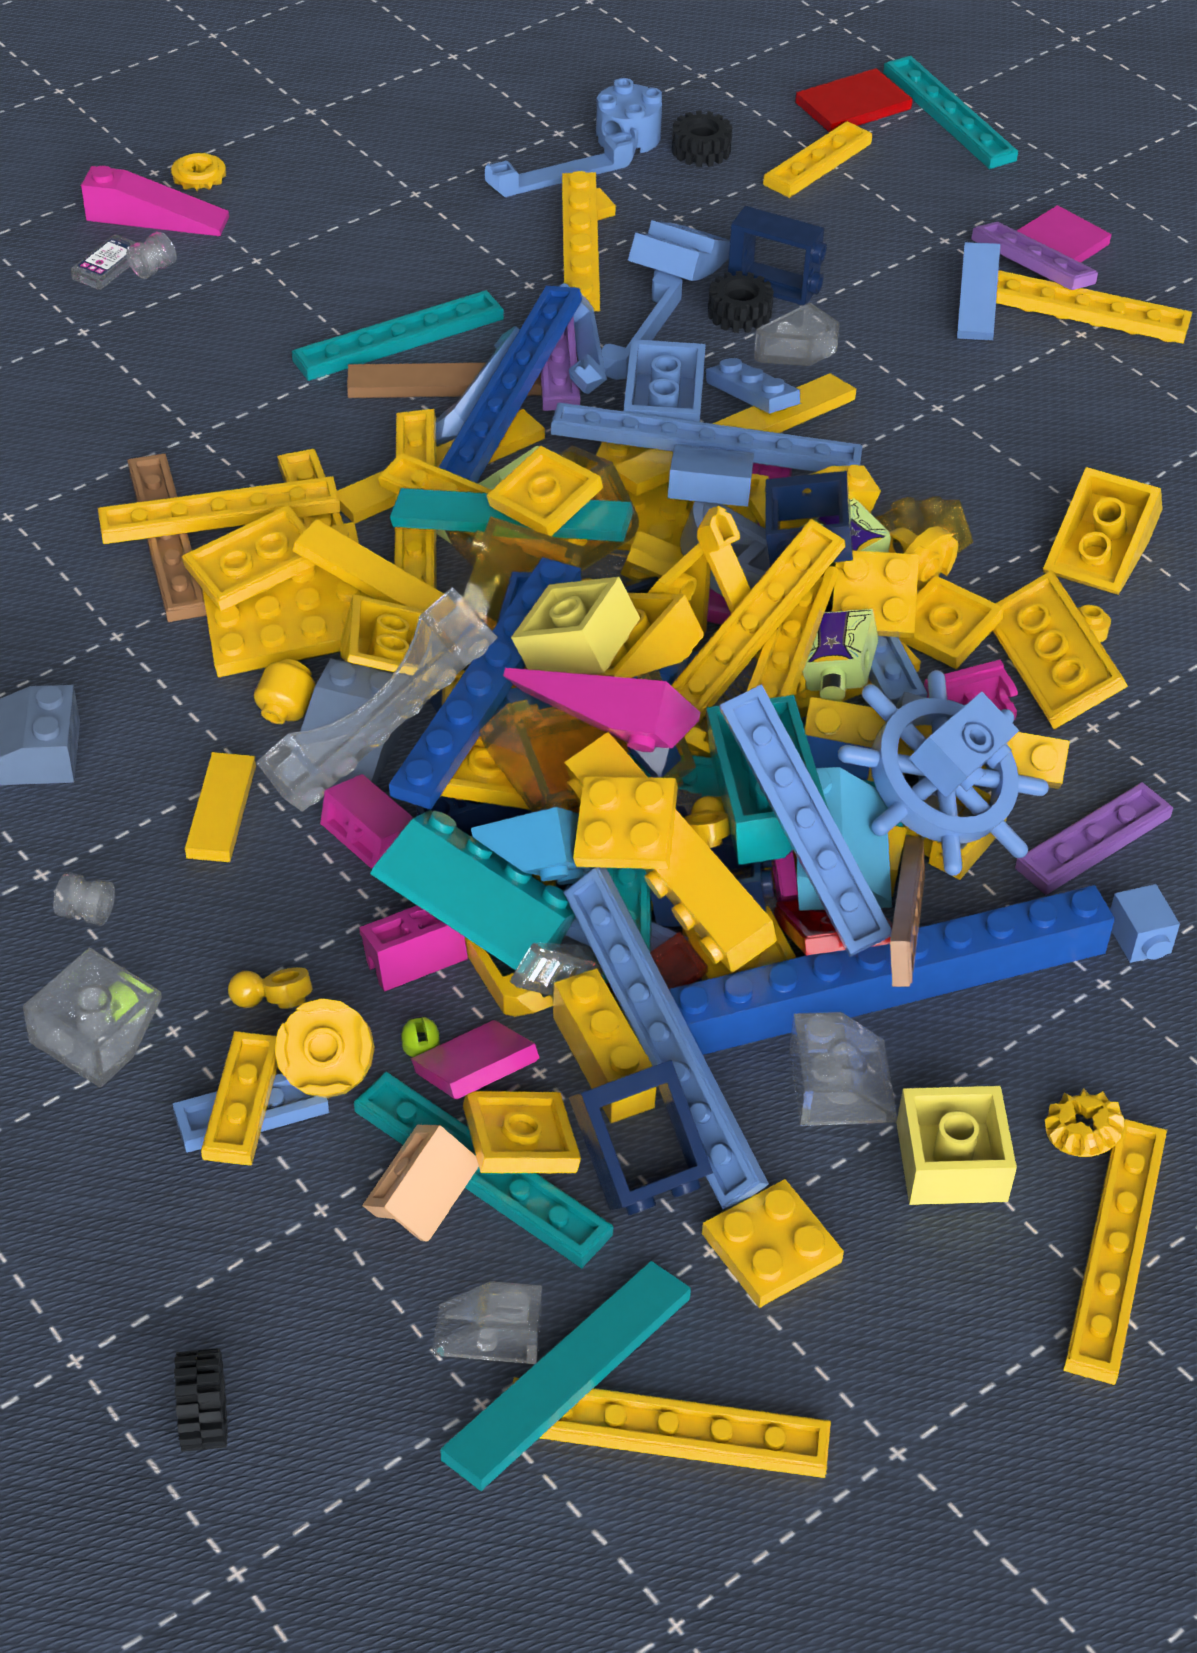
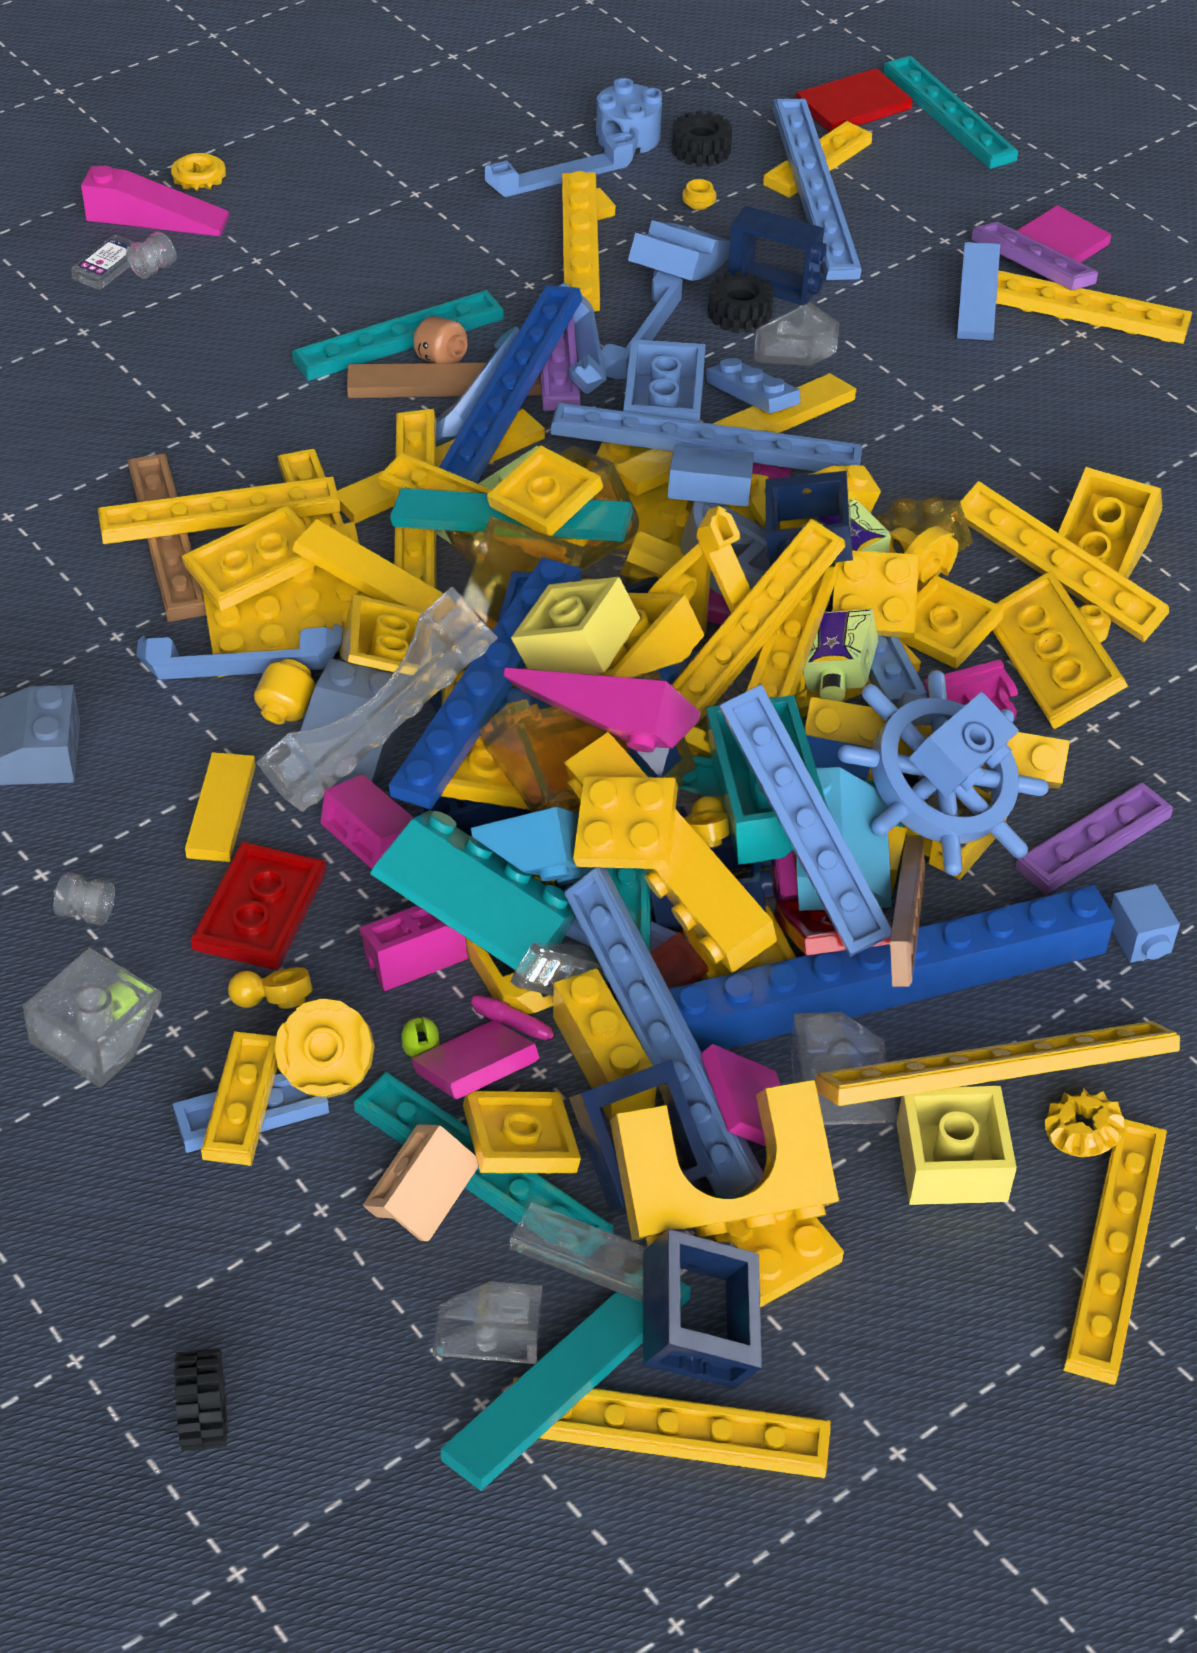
none -> medium blue piece [137,623,343,680]
none -> red tile [190,841,327,971]
none -> nougat head [413,316,468,363]
none -> dark pink piece [471,996,554,1041]
none -> clear tile [509,1203,647,1302]
none -> yellow arch [610,1080,839,1247]
none -> dark blue window [643,1229,762,1389]
none -> yellow plate [682,179,716,210]
none -> dark pink tile [701,1044,781,1147]
none -> medium blue tile [772,99,862,280]
none -> yellow tile [816,1021,1180,1106]
none -> yellow plate [954,481,1169,642]

